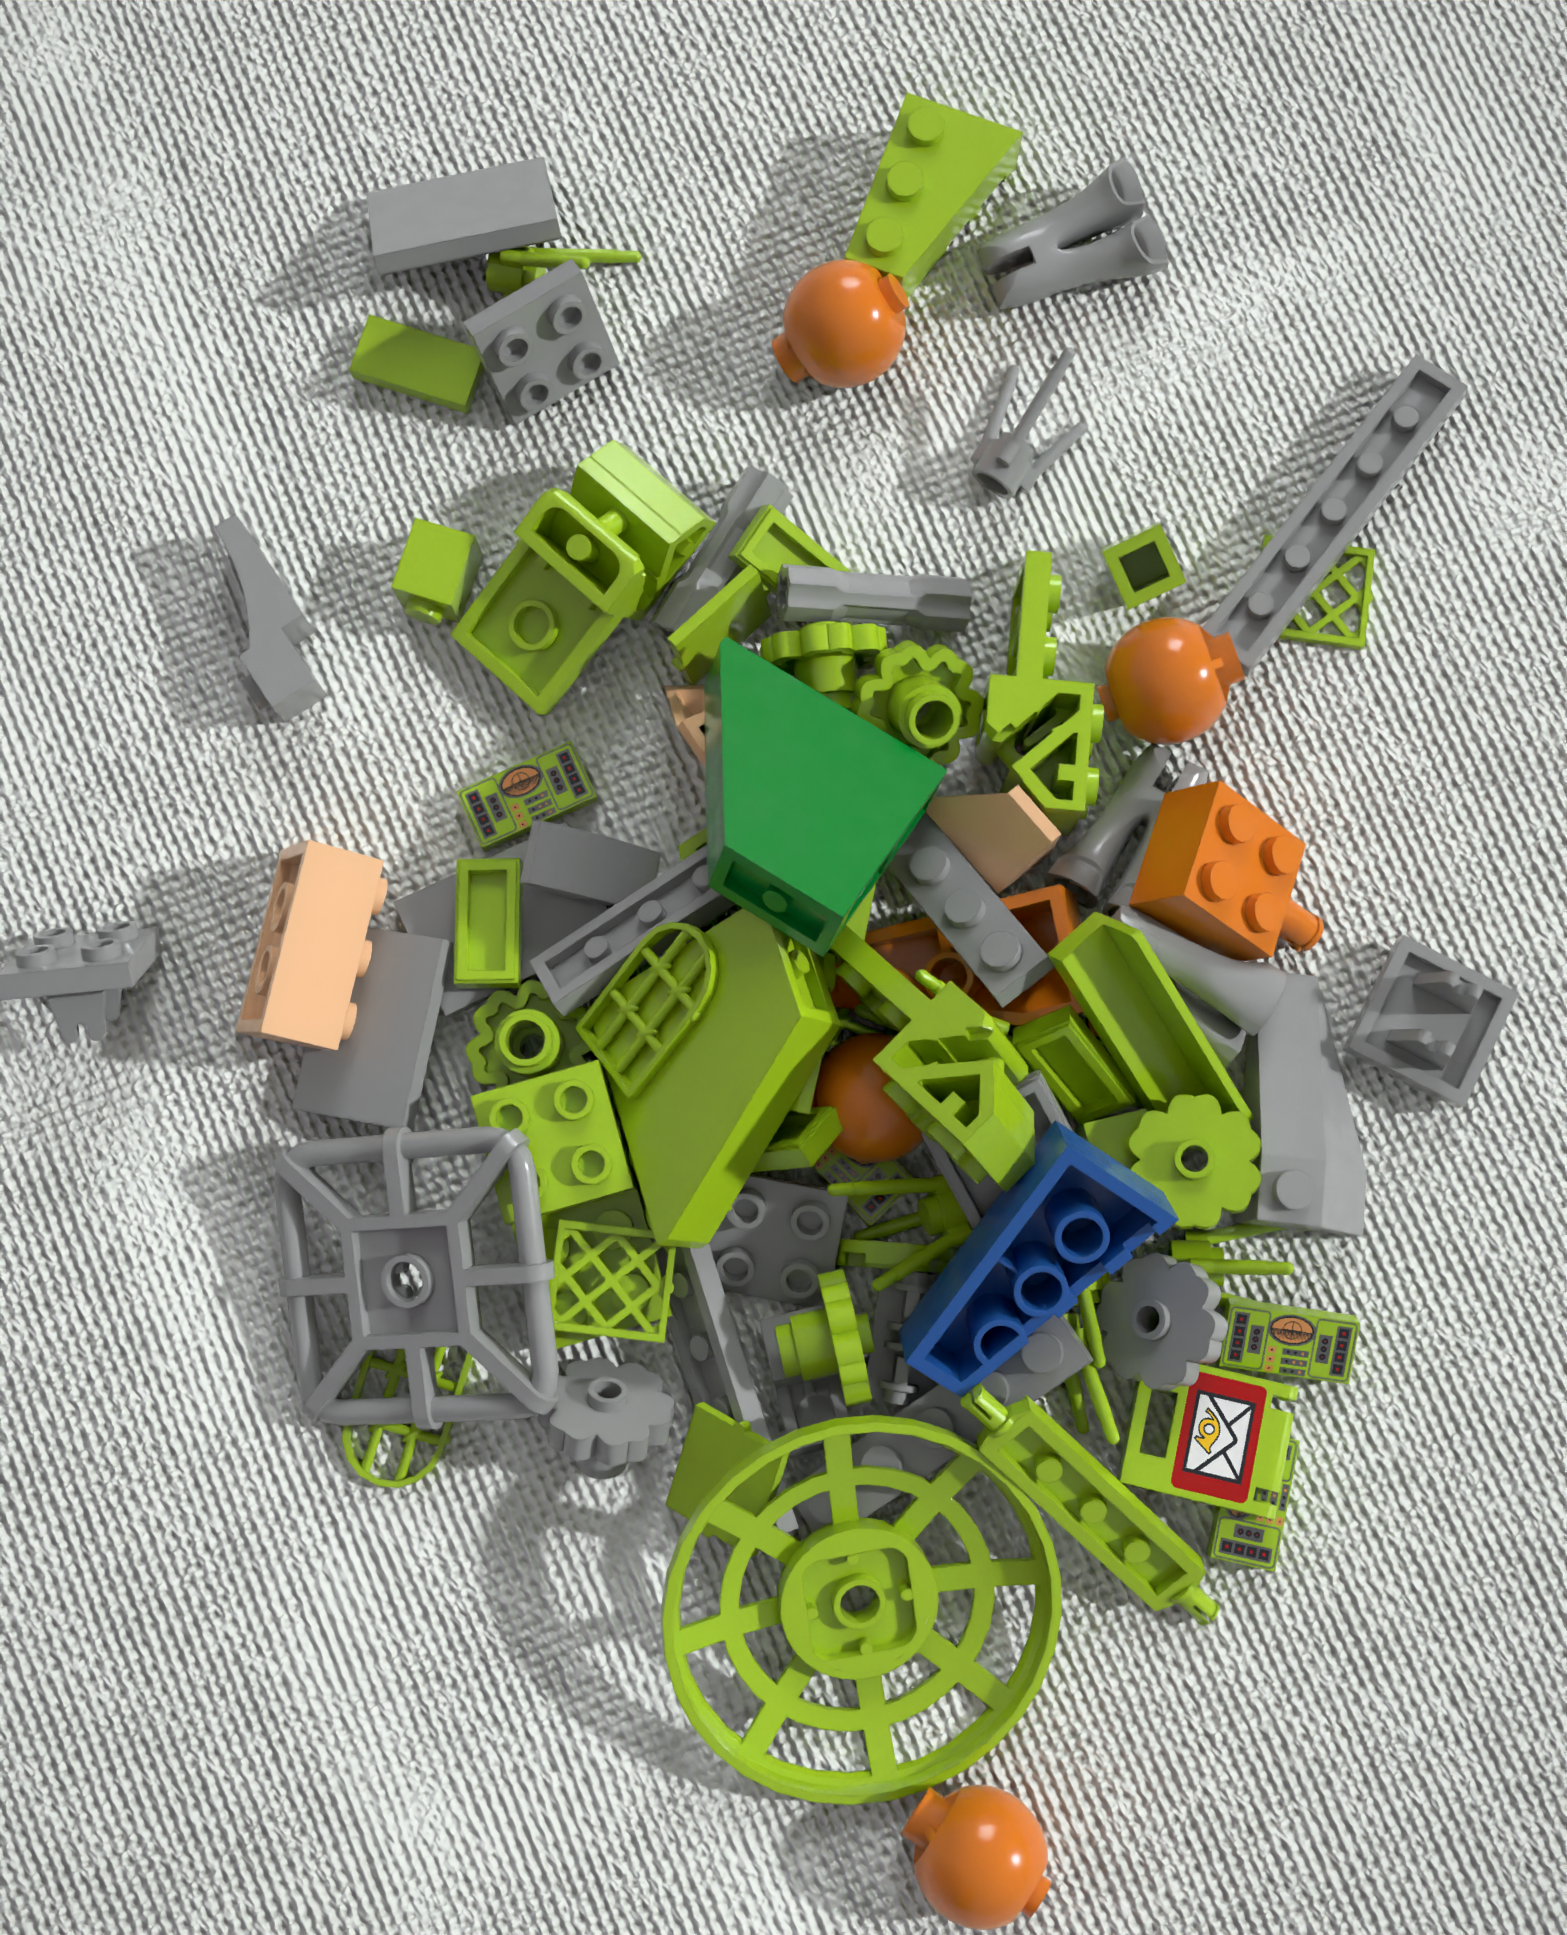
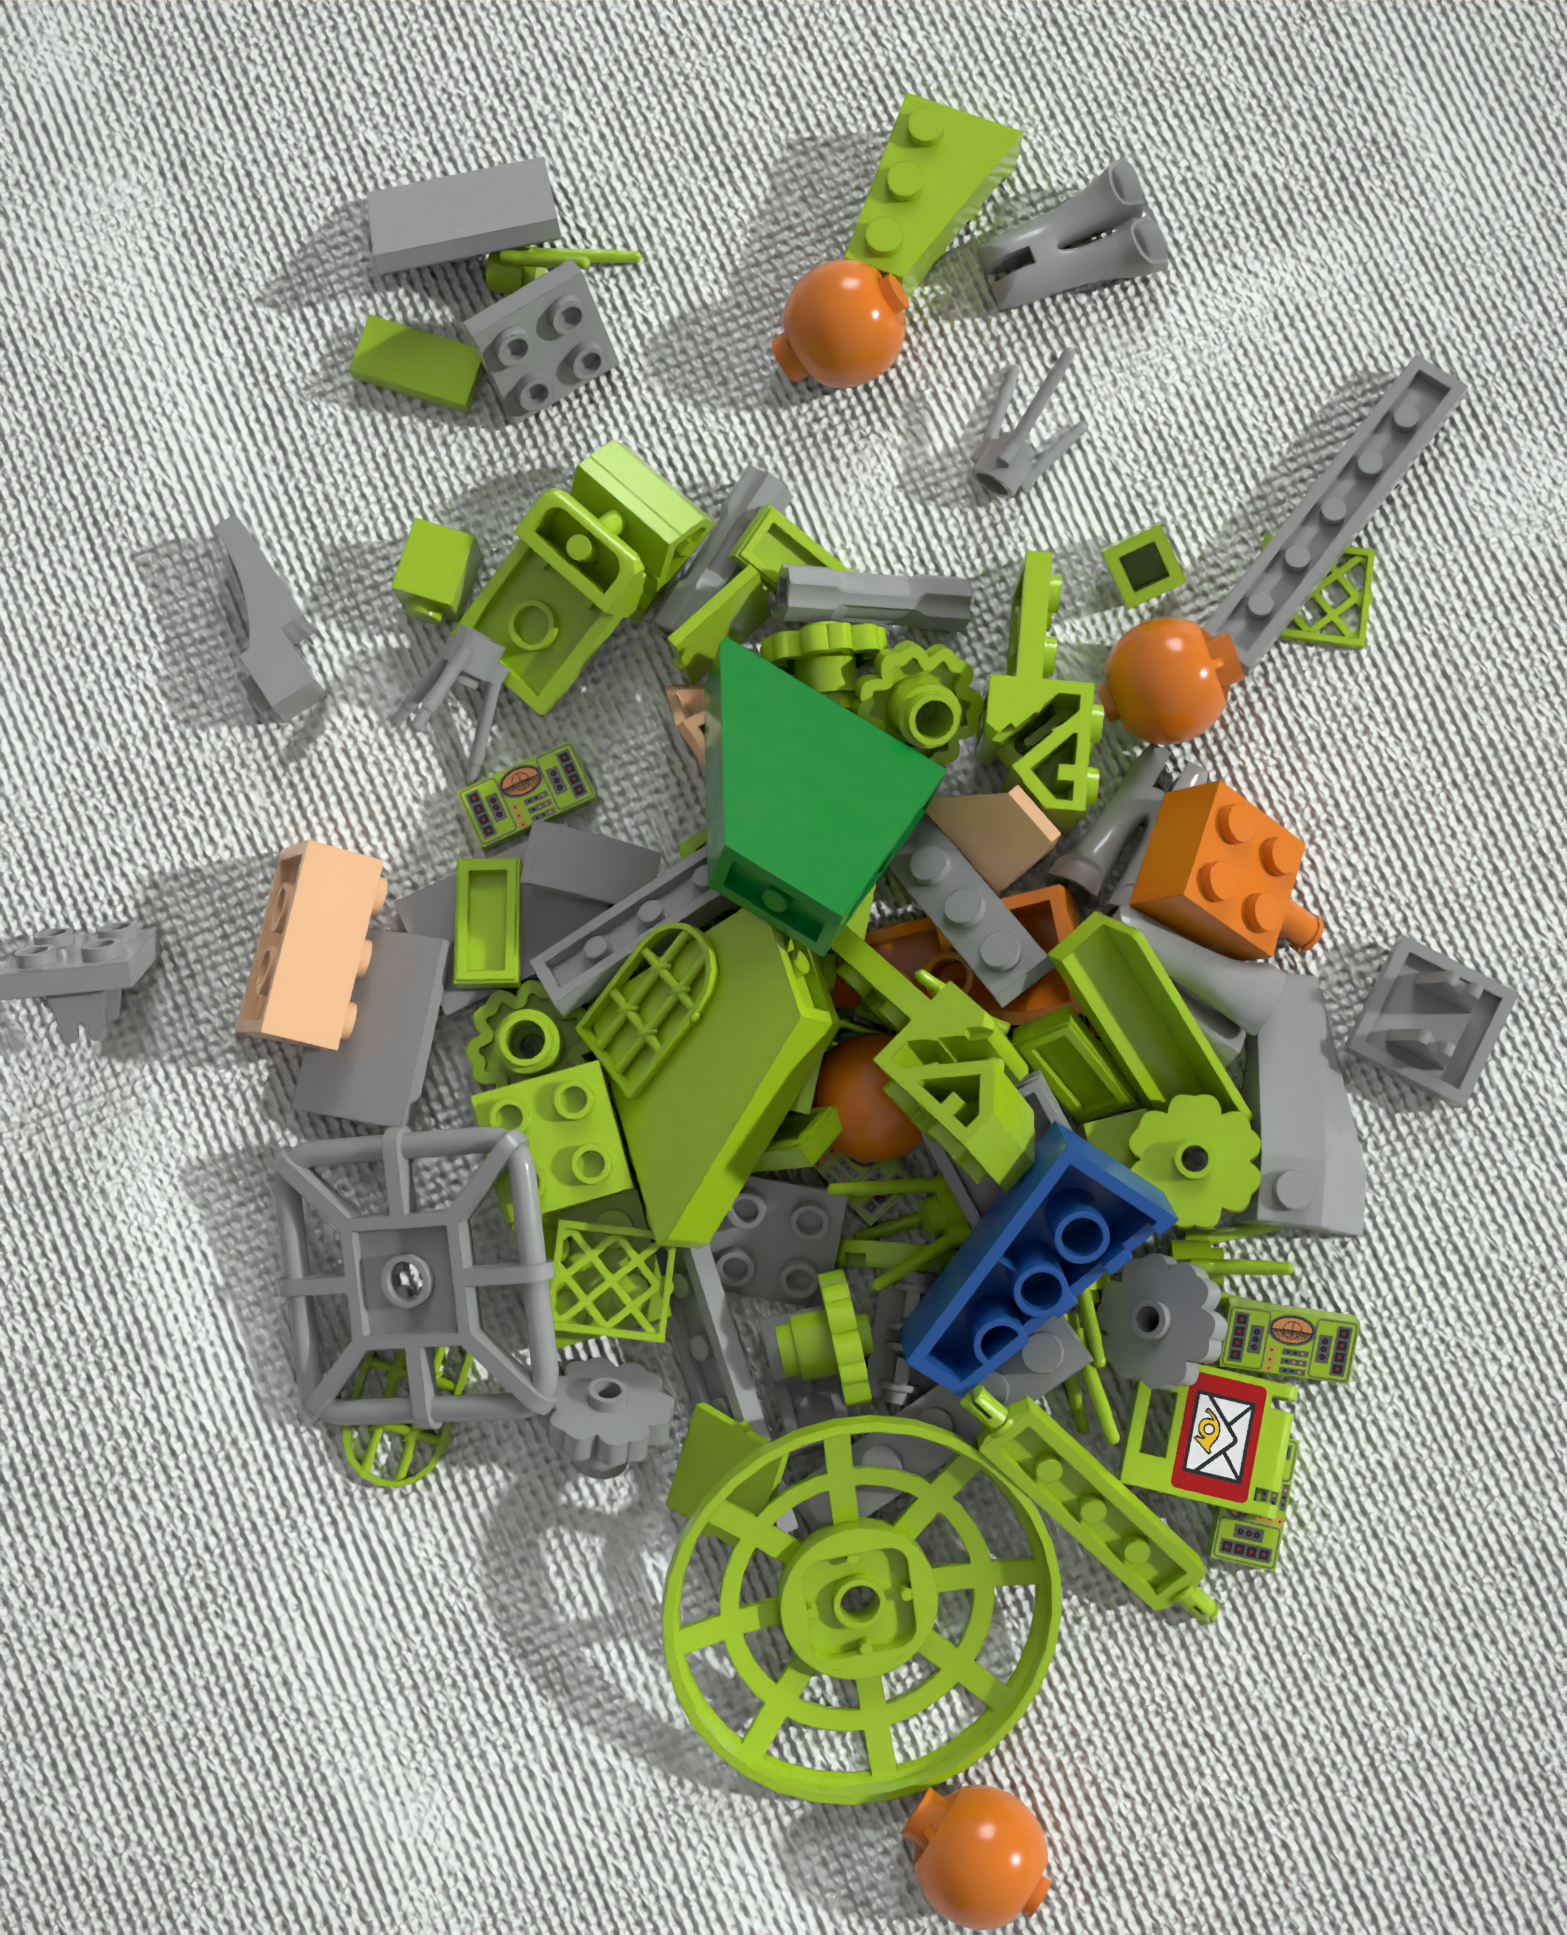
none -> light grey plant [390,624,510,787]

